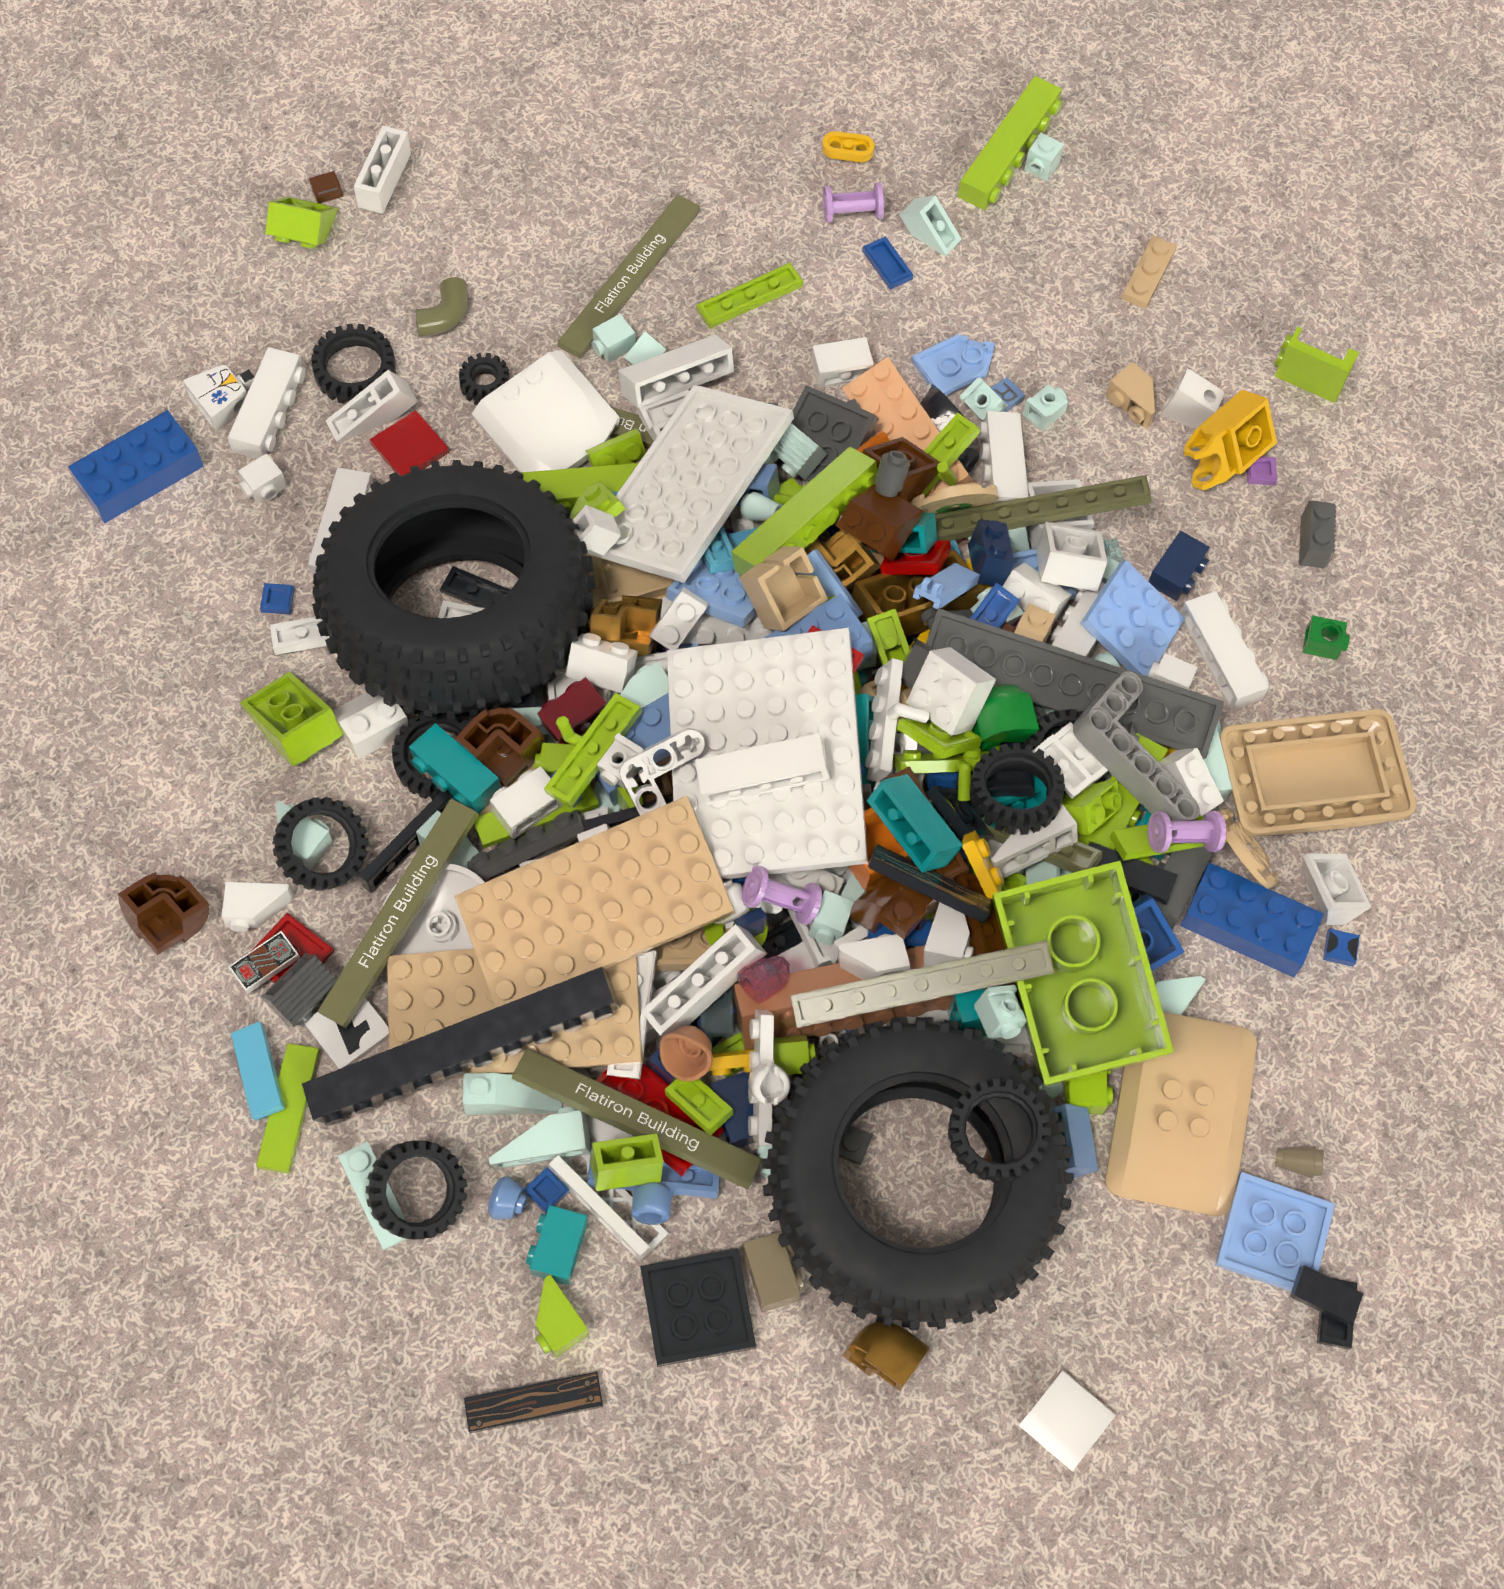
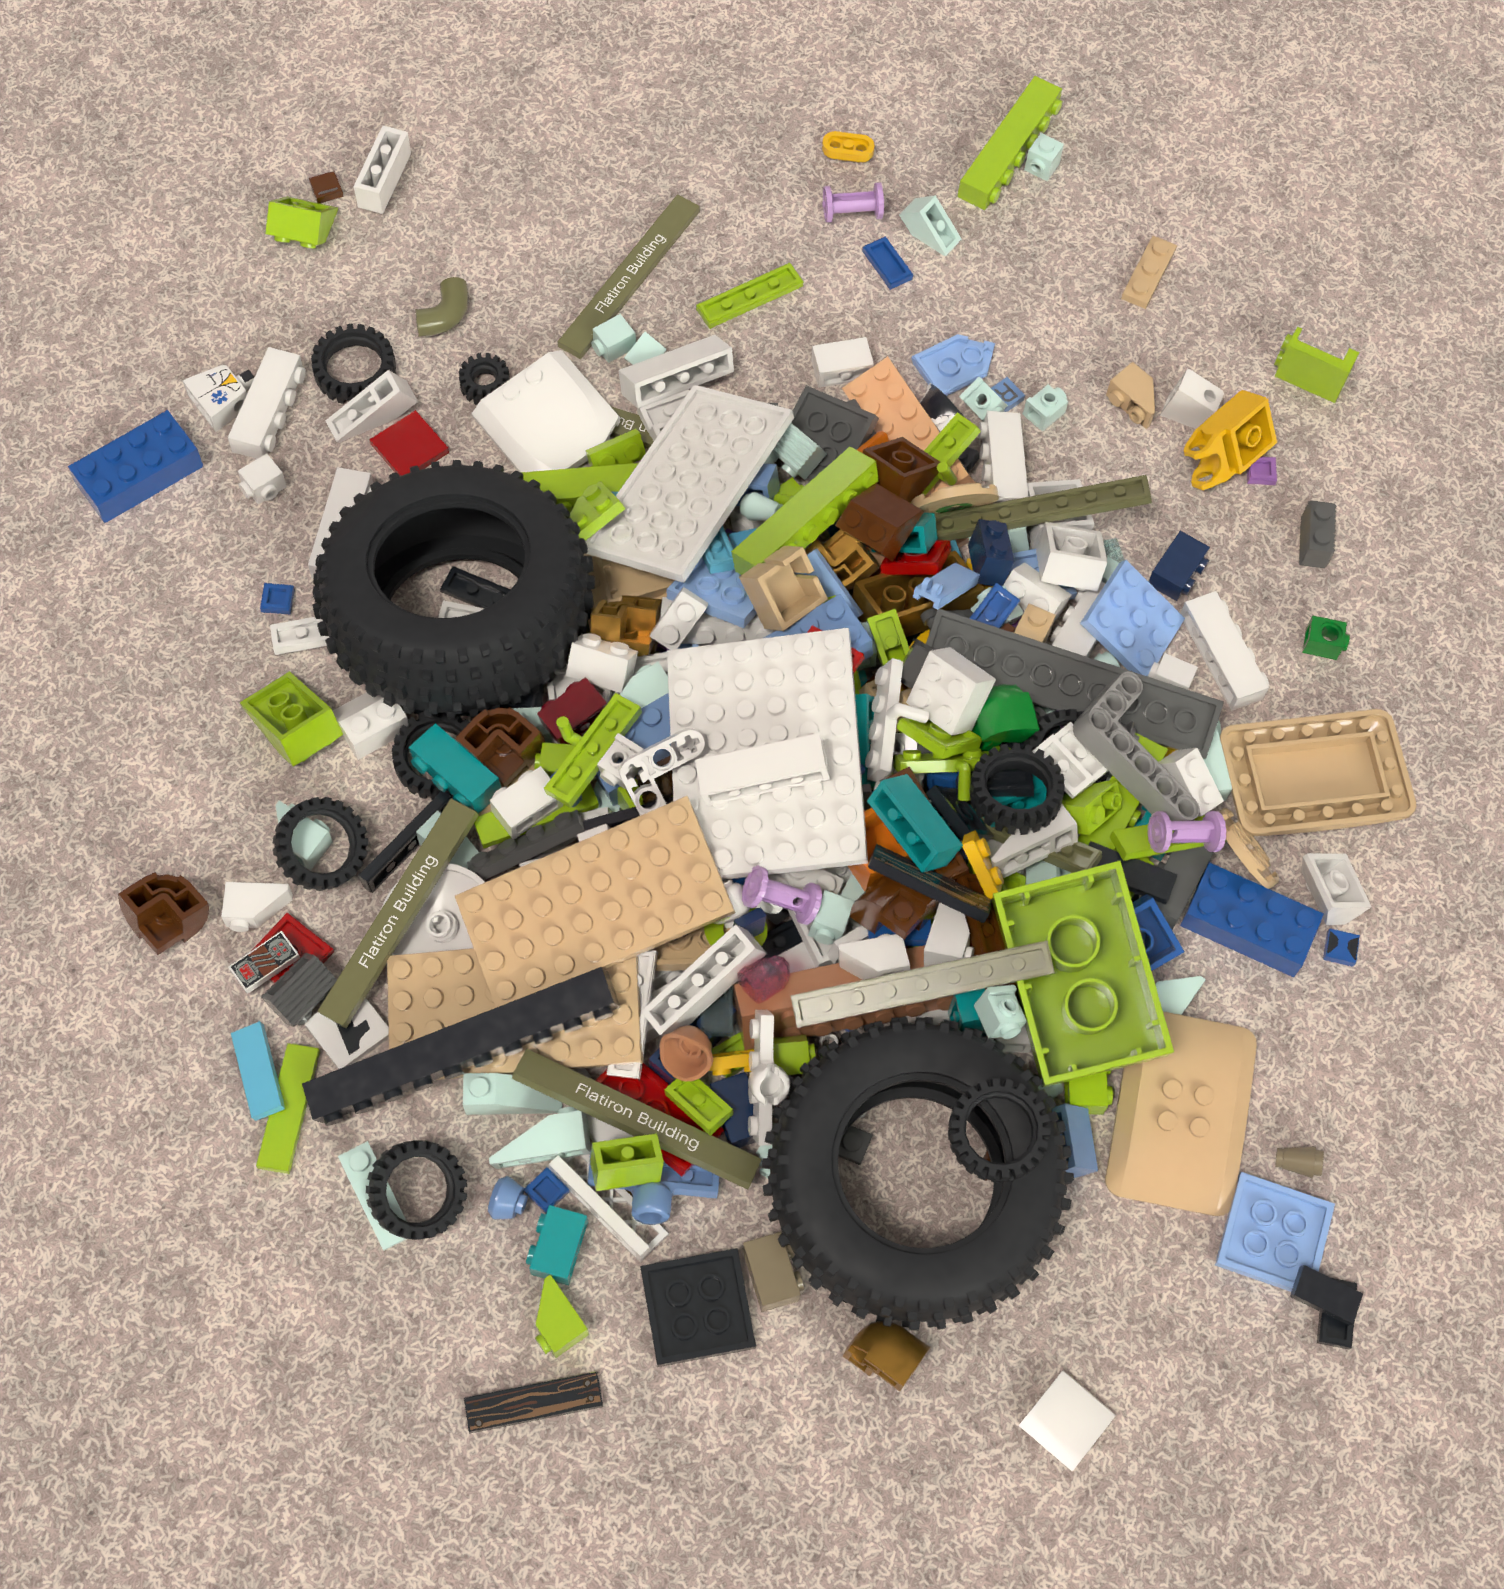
white brick [573,505,622,556] -> none
dark grey brick [874,451,910,497] -> none

